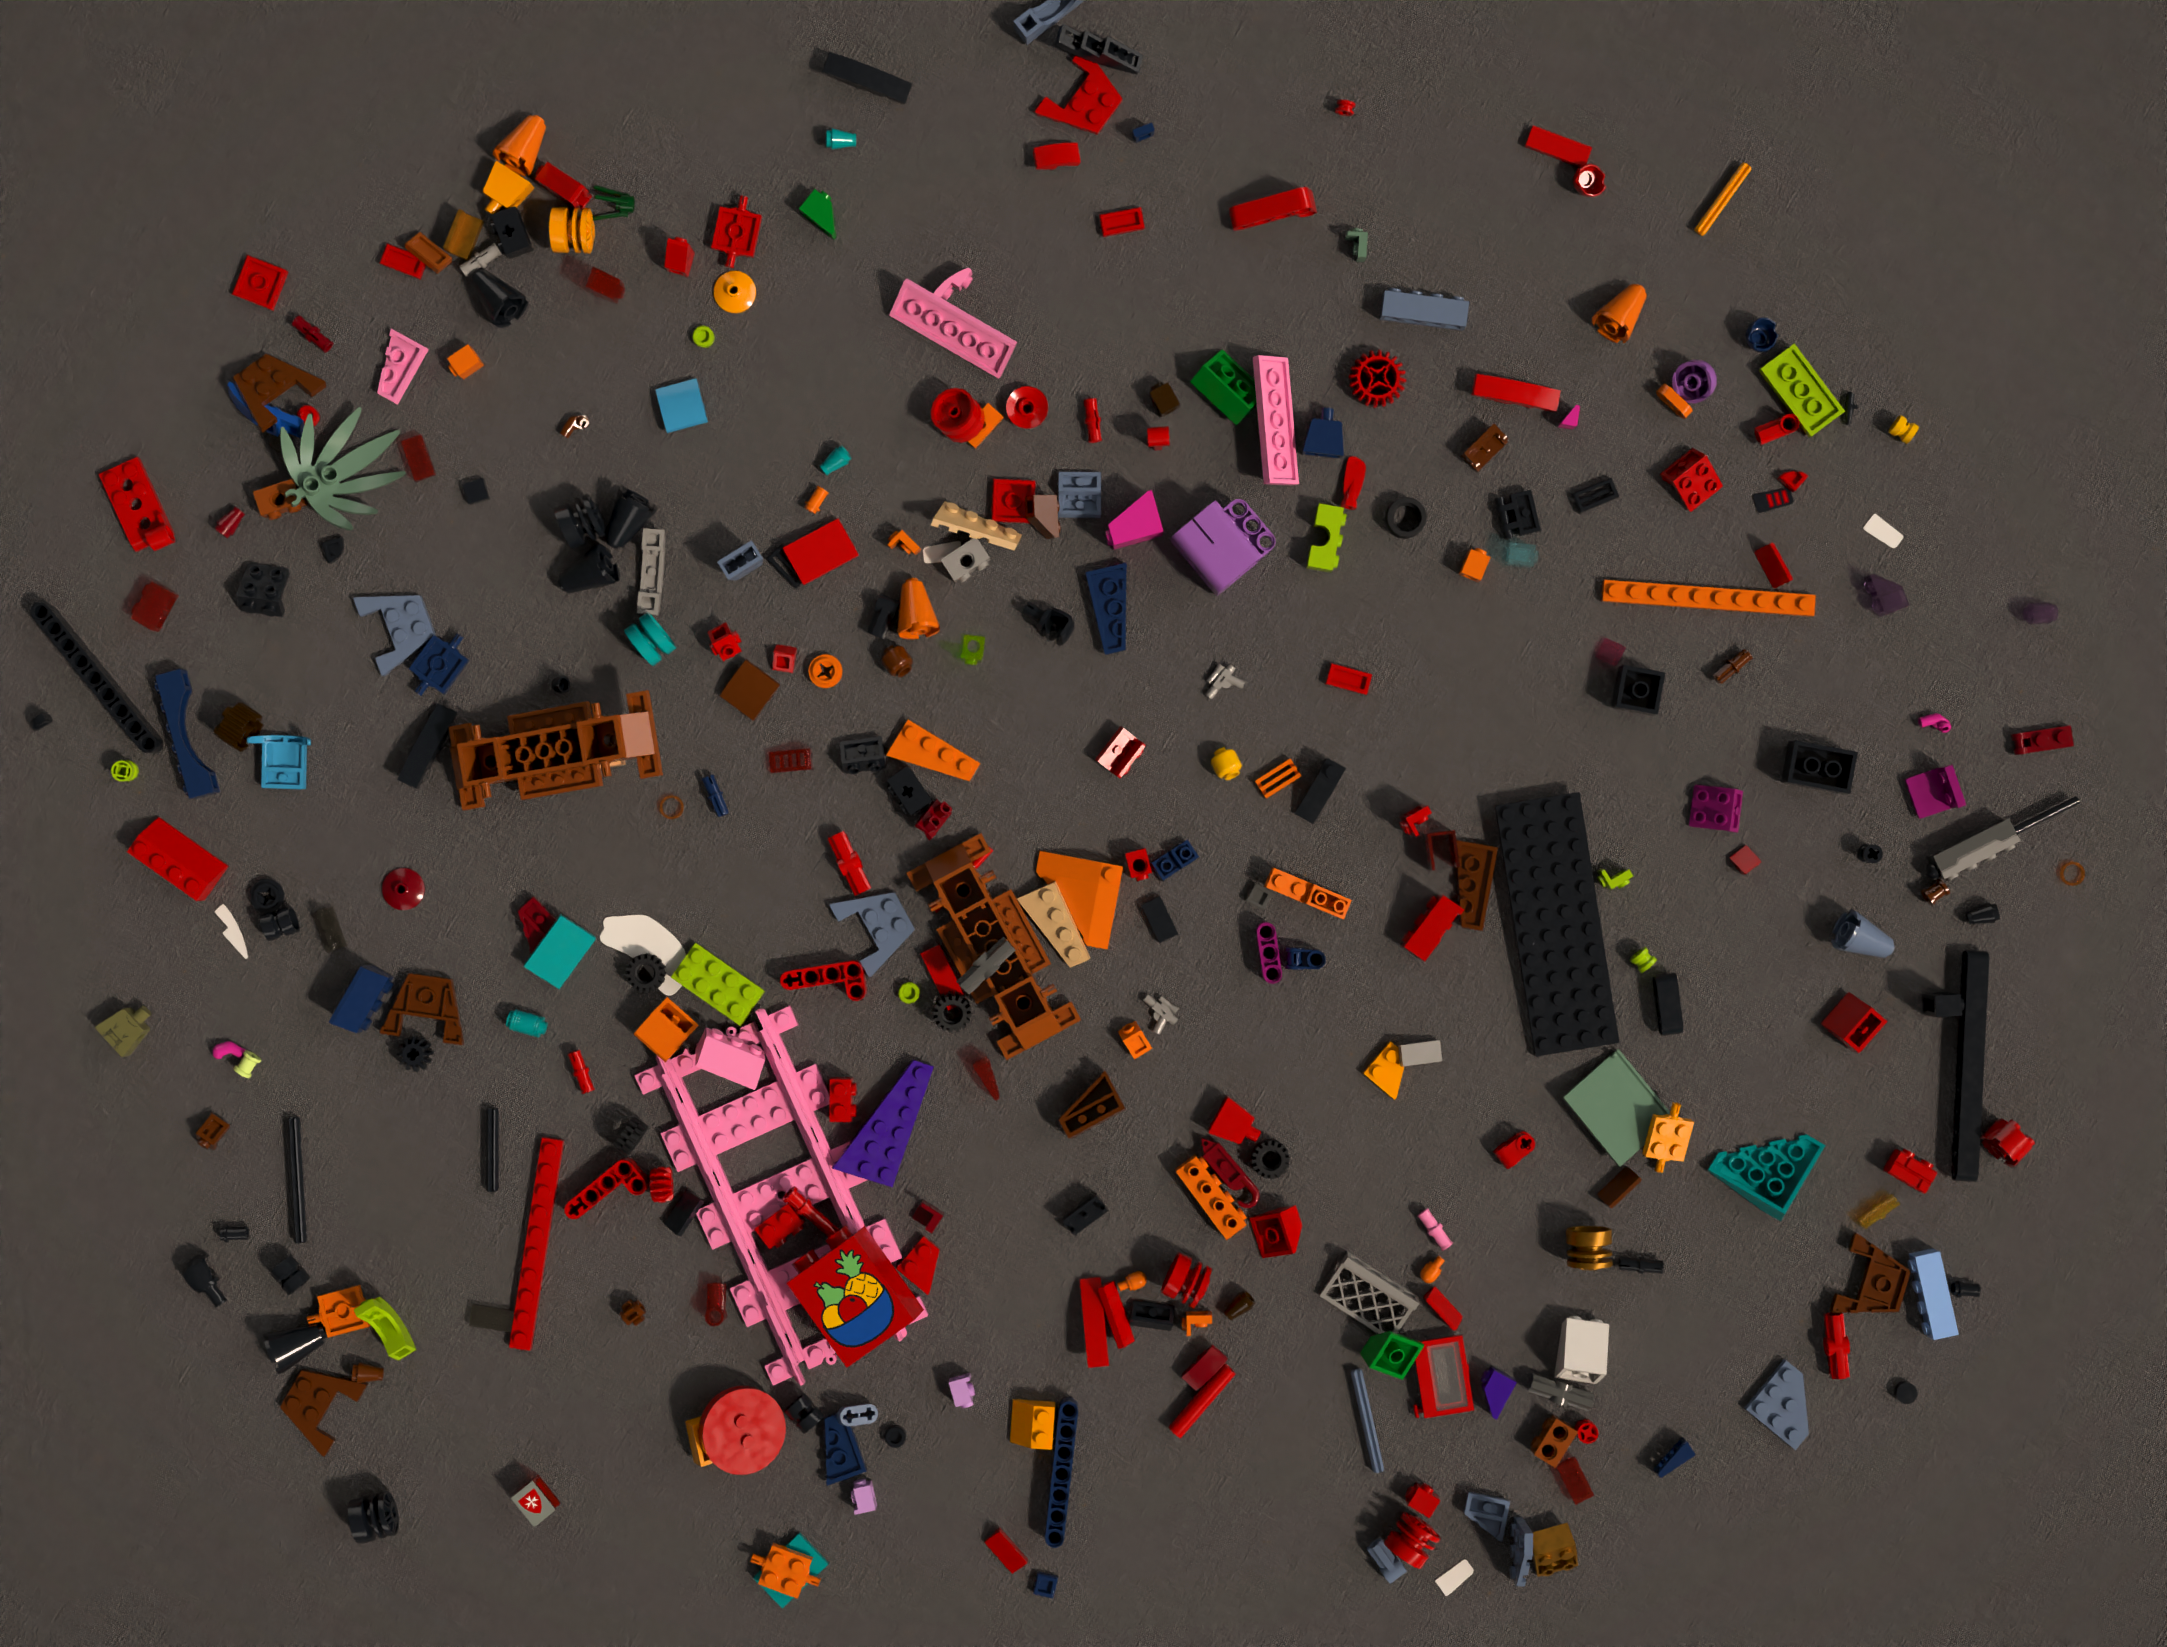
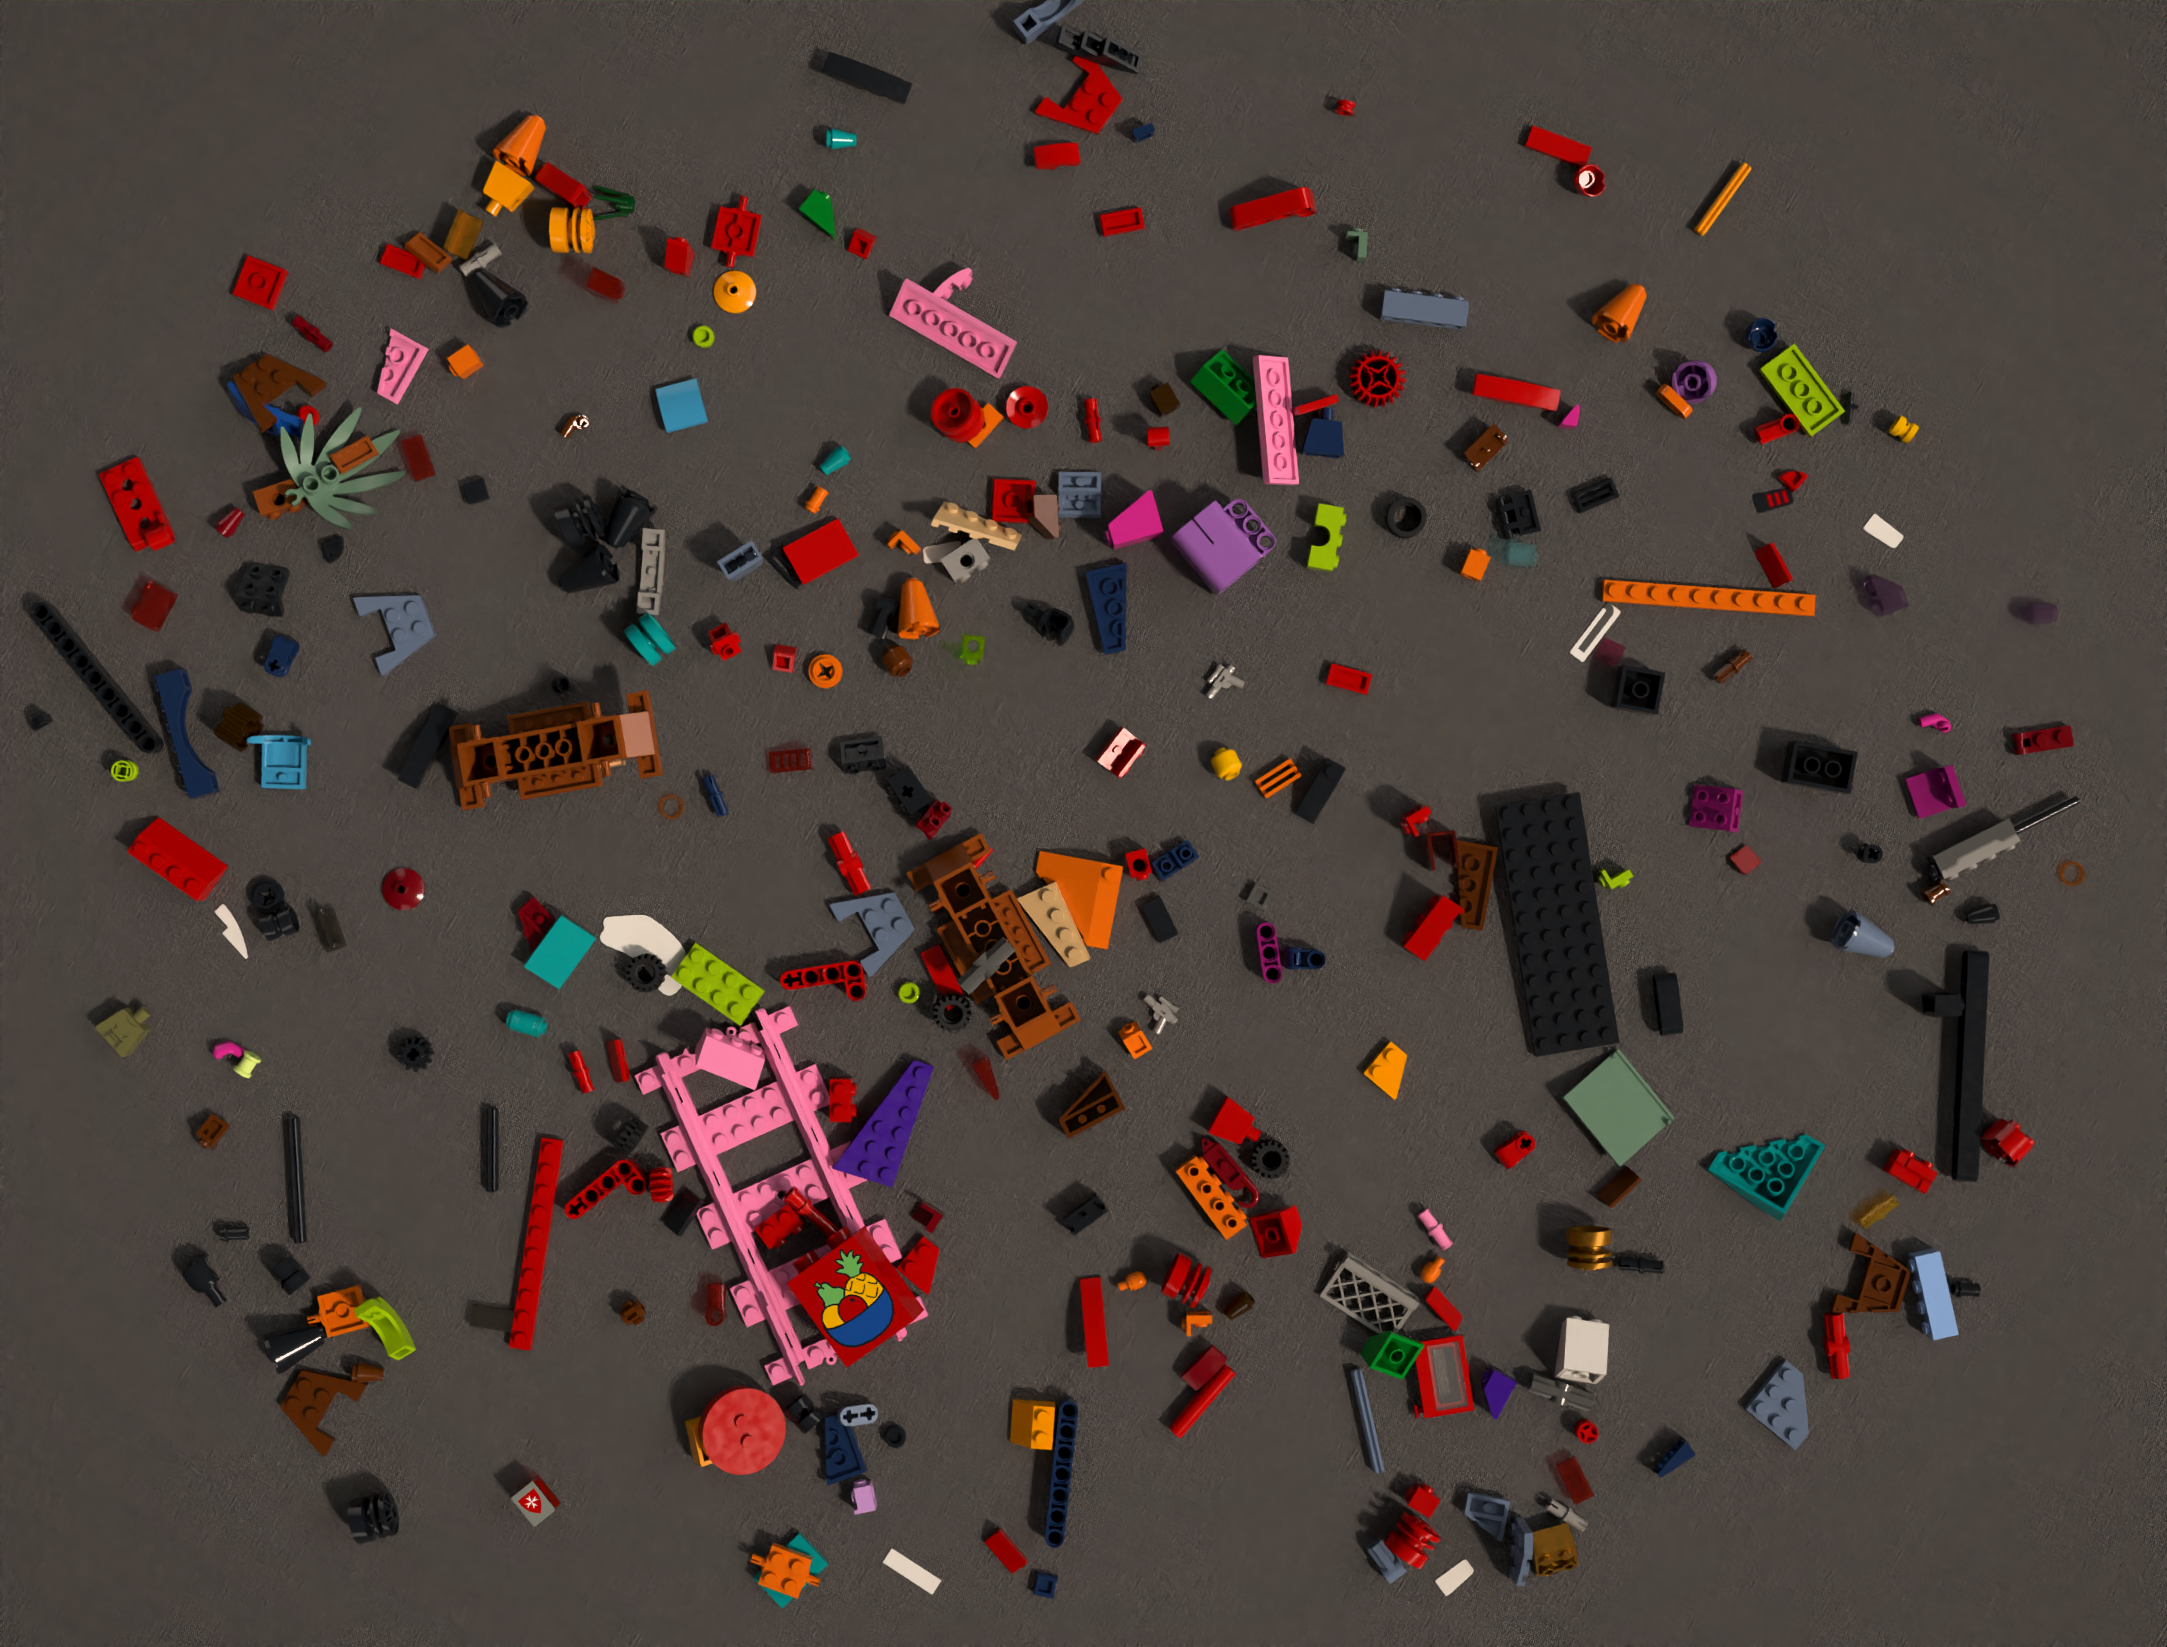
dark blue slope [329,964,394,1033] -> none
reddish brown wing [380,973,464,1045] -> none
dark blue plate [409,633,470,696] -> none
black brick [491,206,534,259] -> none
orange slope [634,997,699,1062] -> none
reddish brown slope [720,659,781,721] -> none
orange wing [886,720,981,781] -> none
lavender brick [949,1373,975,1408] -> none
red tile [1098,1281,1135,1349] -> none
black slope [1130,1300,1175,1331] -> none
orange slope [1264,867,1352,919] -> none
red piece [1341,456,1366,510] -> none
light grey tile [1398,1040,1442,1066] -> none
dark orange brick [1531,1414,1578,1468] -> none
lime wheel [1629,947,1657,973] -> none
light orange plate [1642,1102,1694,1173] -> none
red bracket [1660,448,1723,512] -> none
red slope [1820,992,1888,1053] -> none
black tile [1894,1381,1918,1404] -> none
none -> dark blue piece [264,634,299,677]
none -> dark orange tile [330,435,379,475]
none -> red slope [606,1038,630,1083]
none -> red slope [847,228,877,259]
none -> white sticker [883,1549,942,1594]
none -> red tile [1292,394,1339,416]
none -> light grey pin [1545,1498,1588,1533]
none -> sticker [1570,602,1621,662]

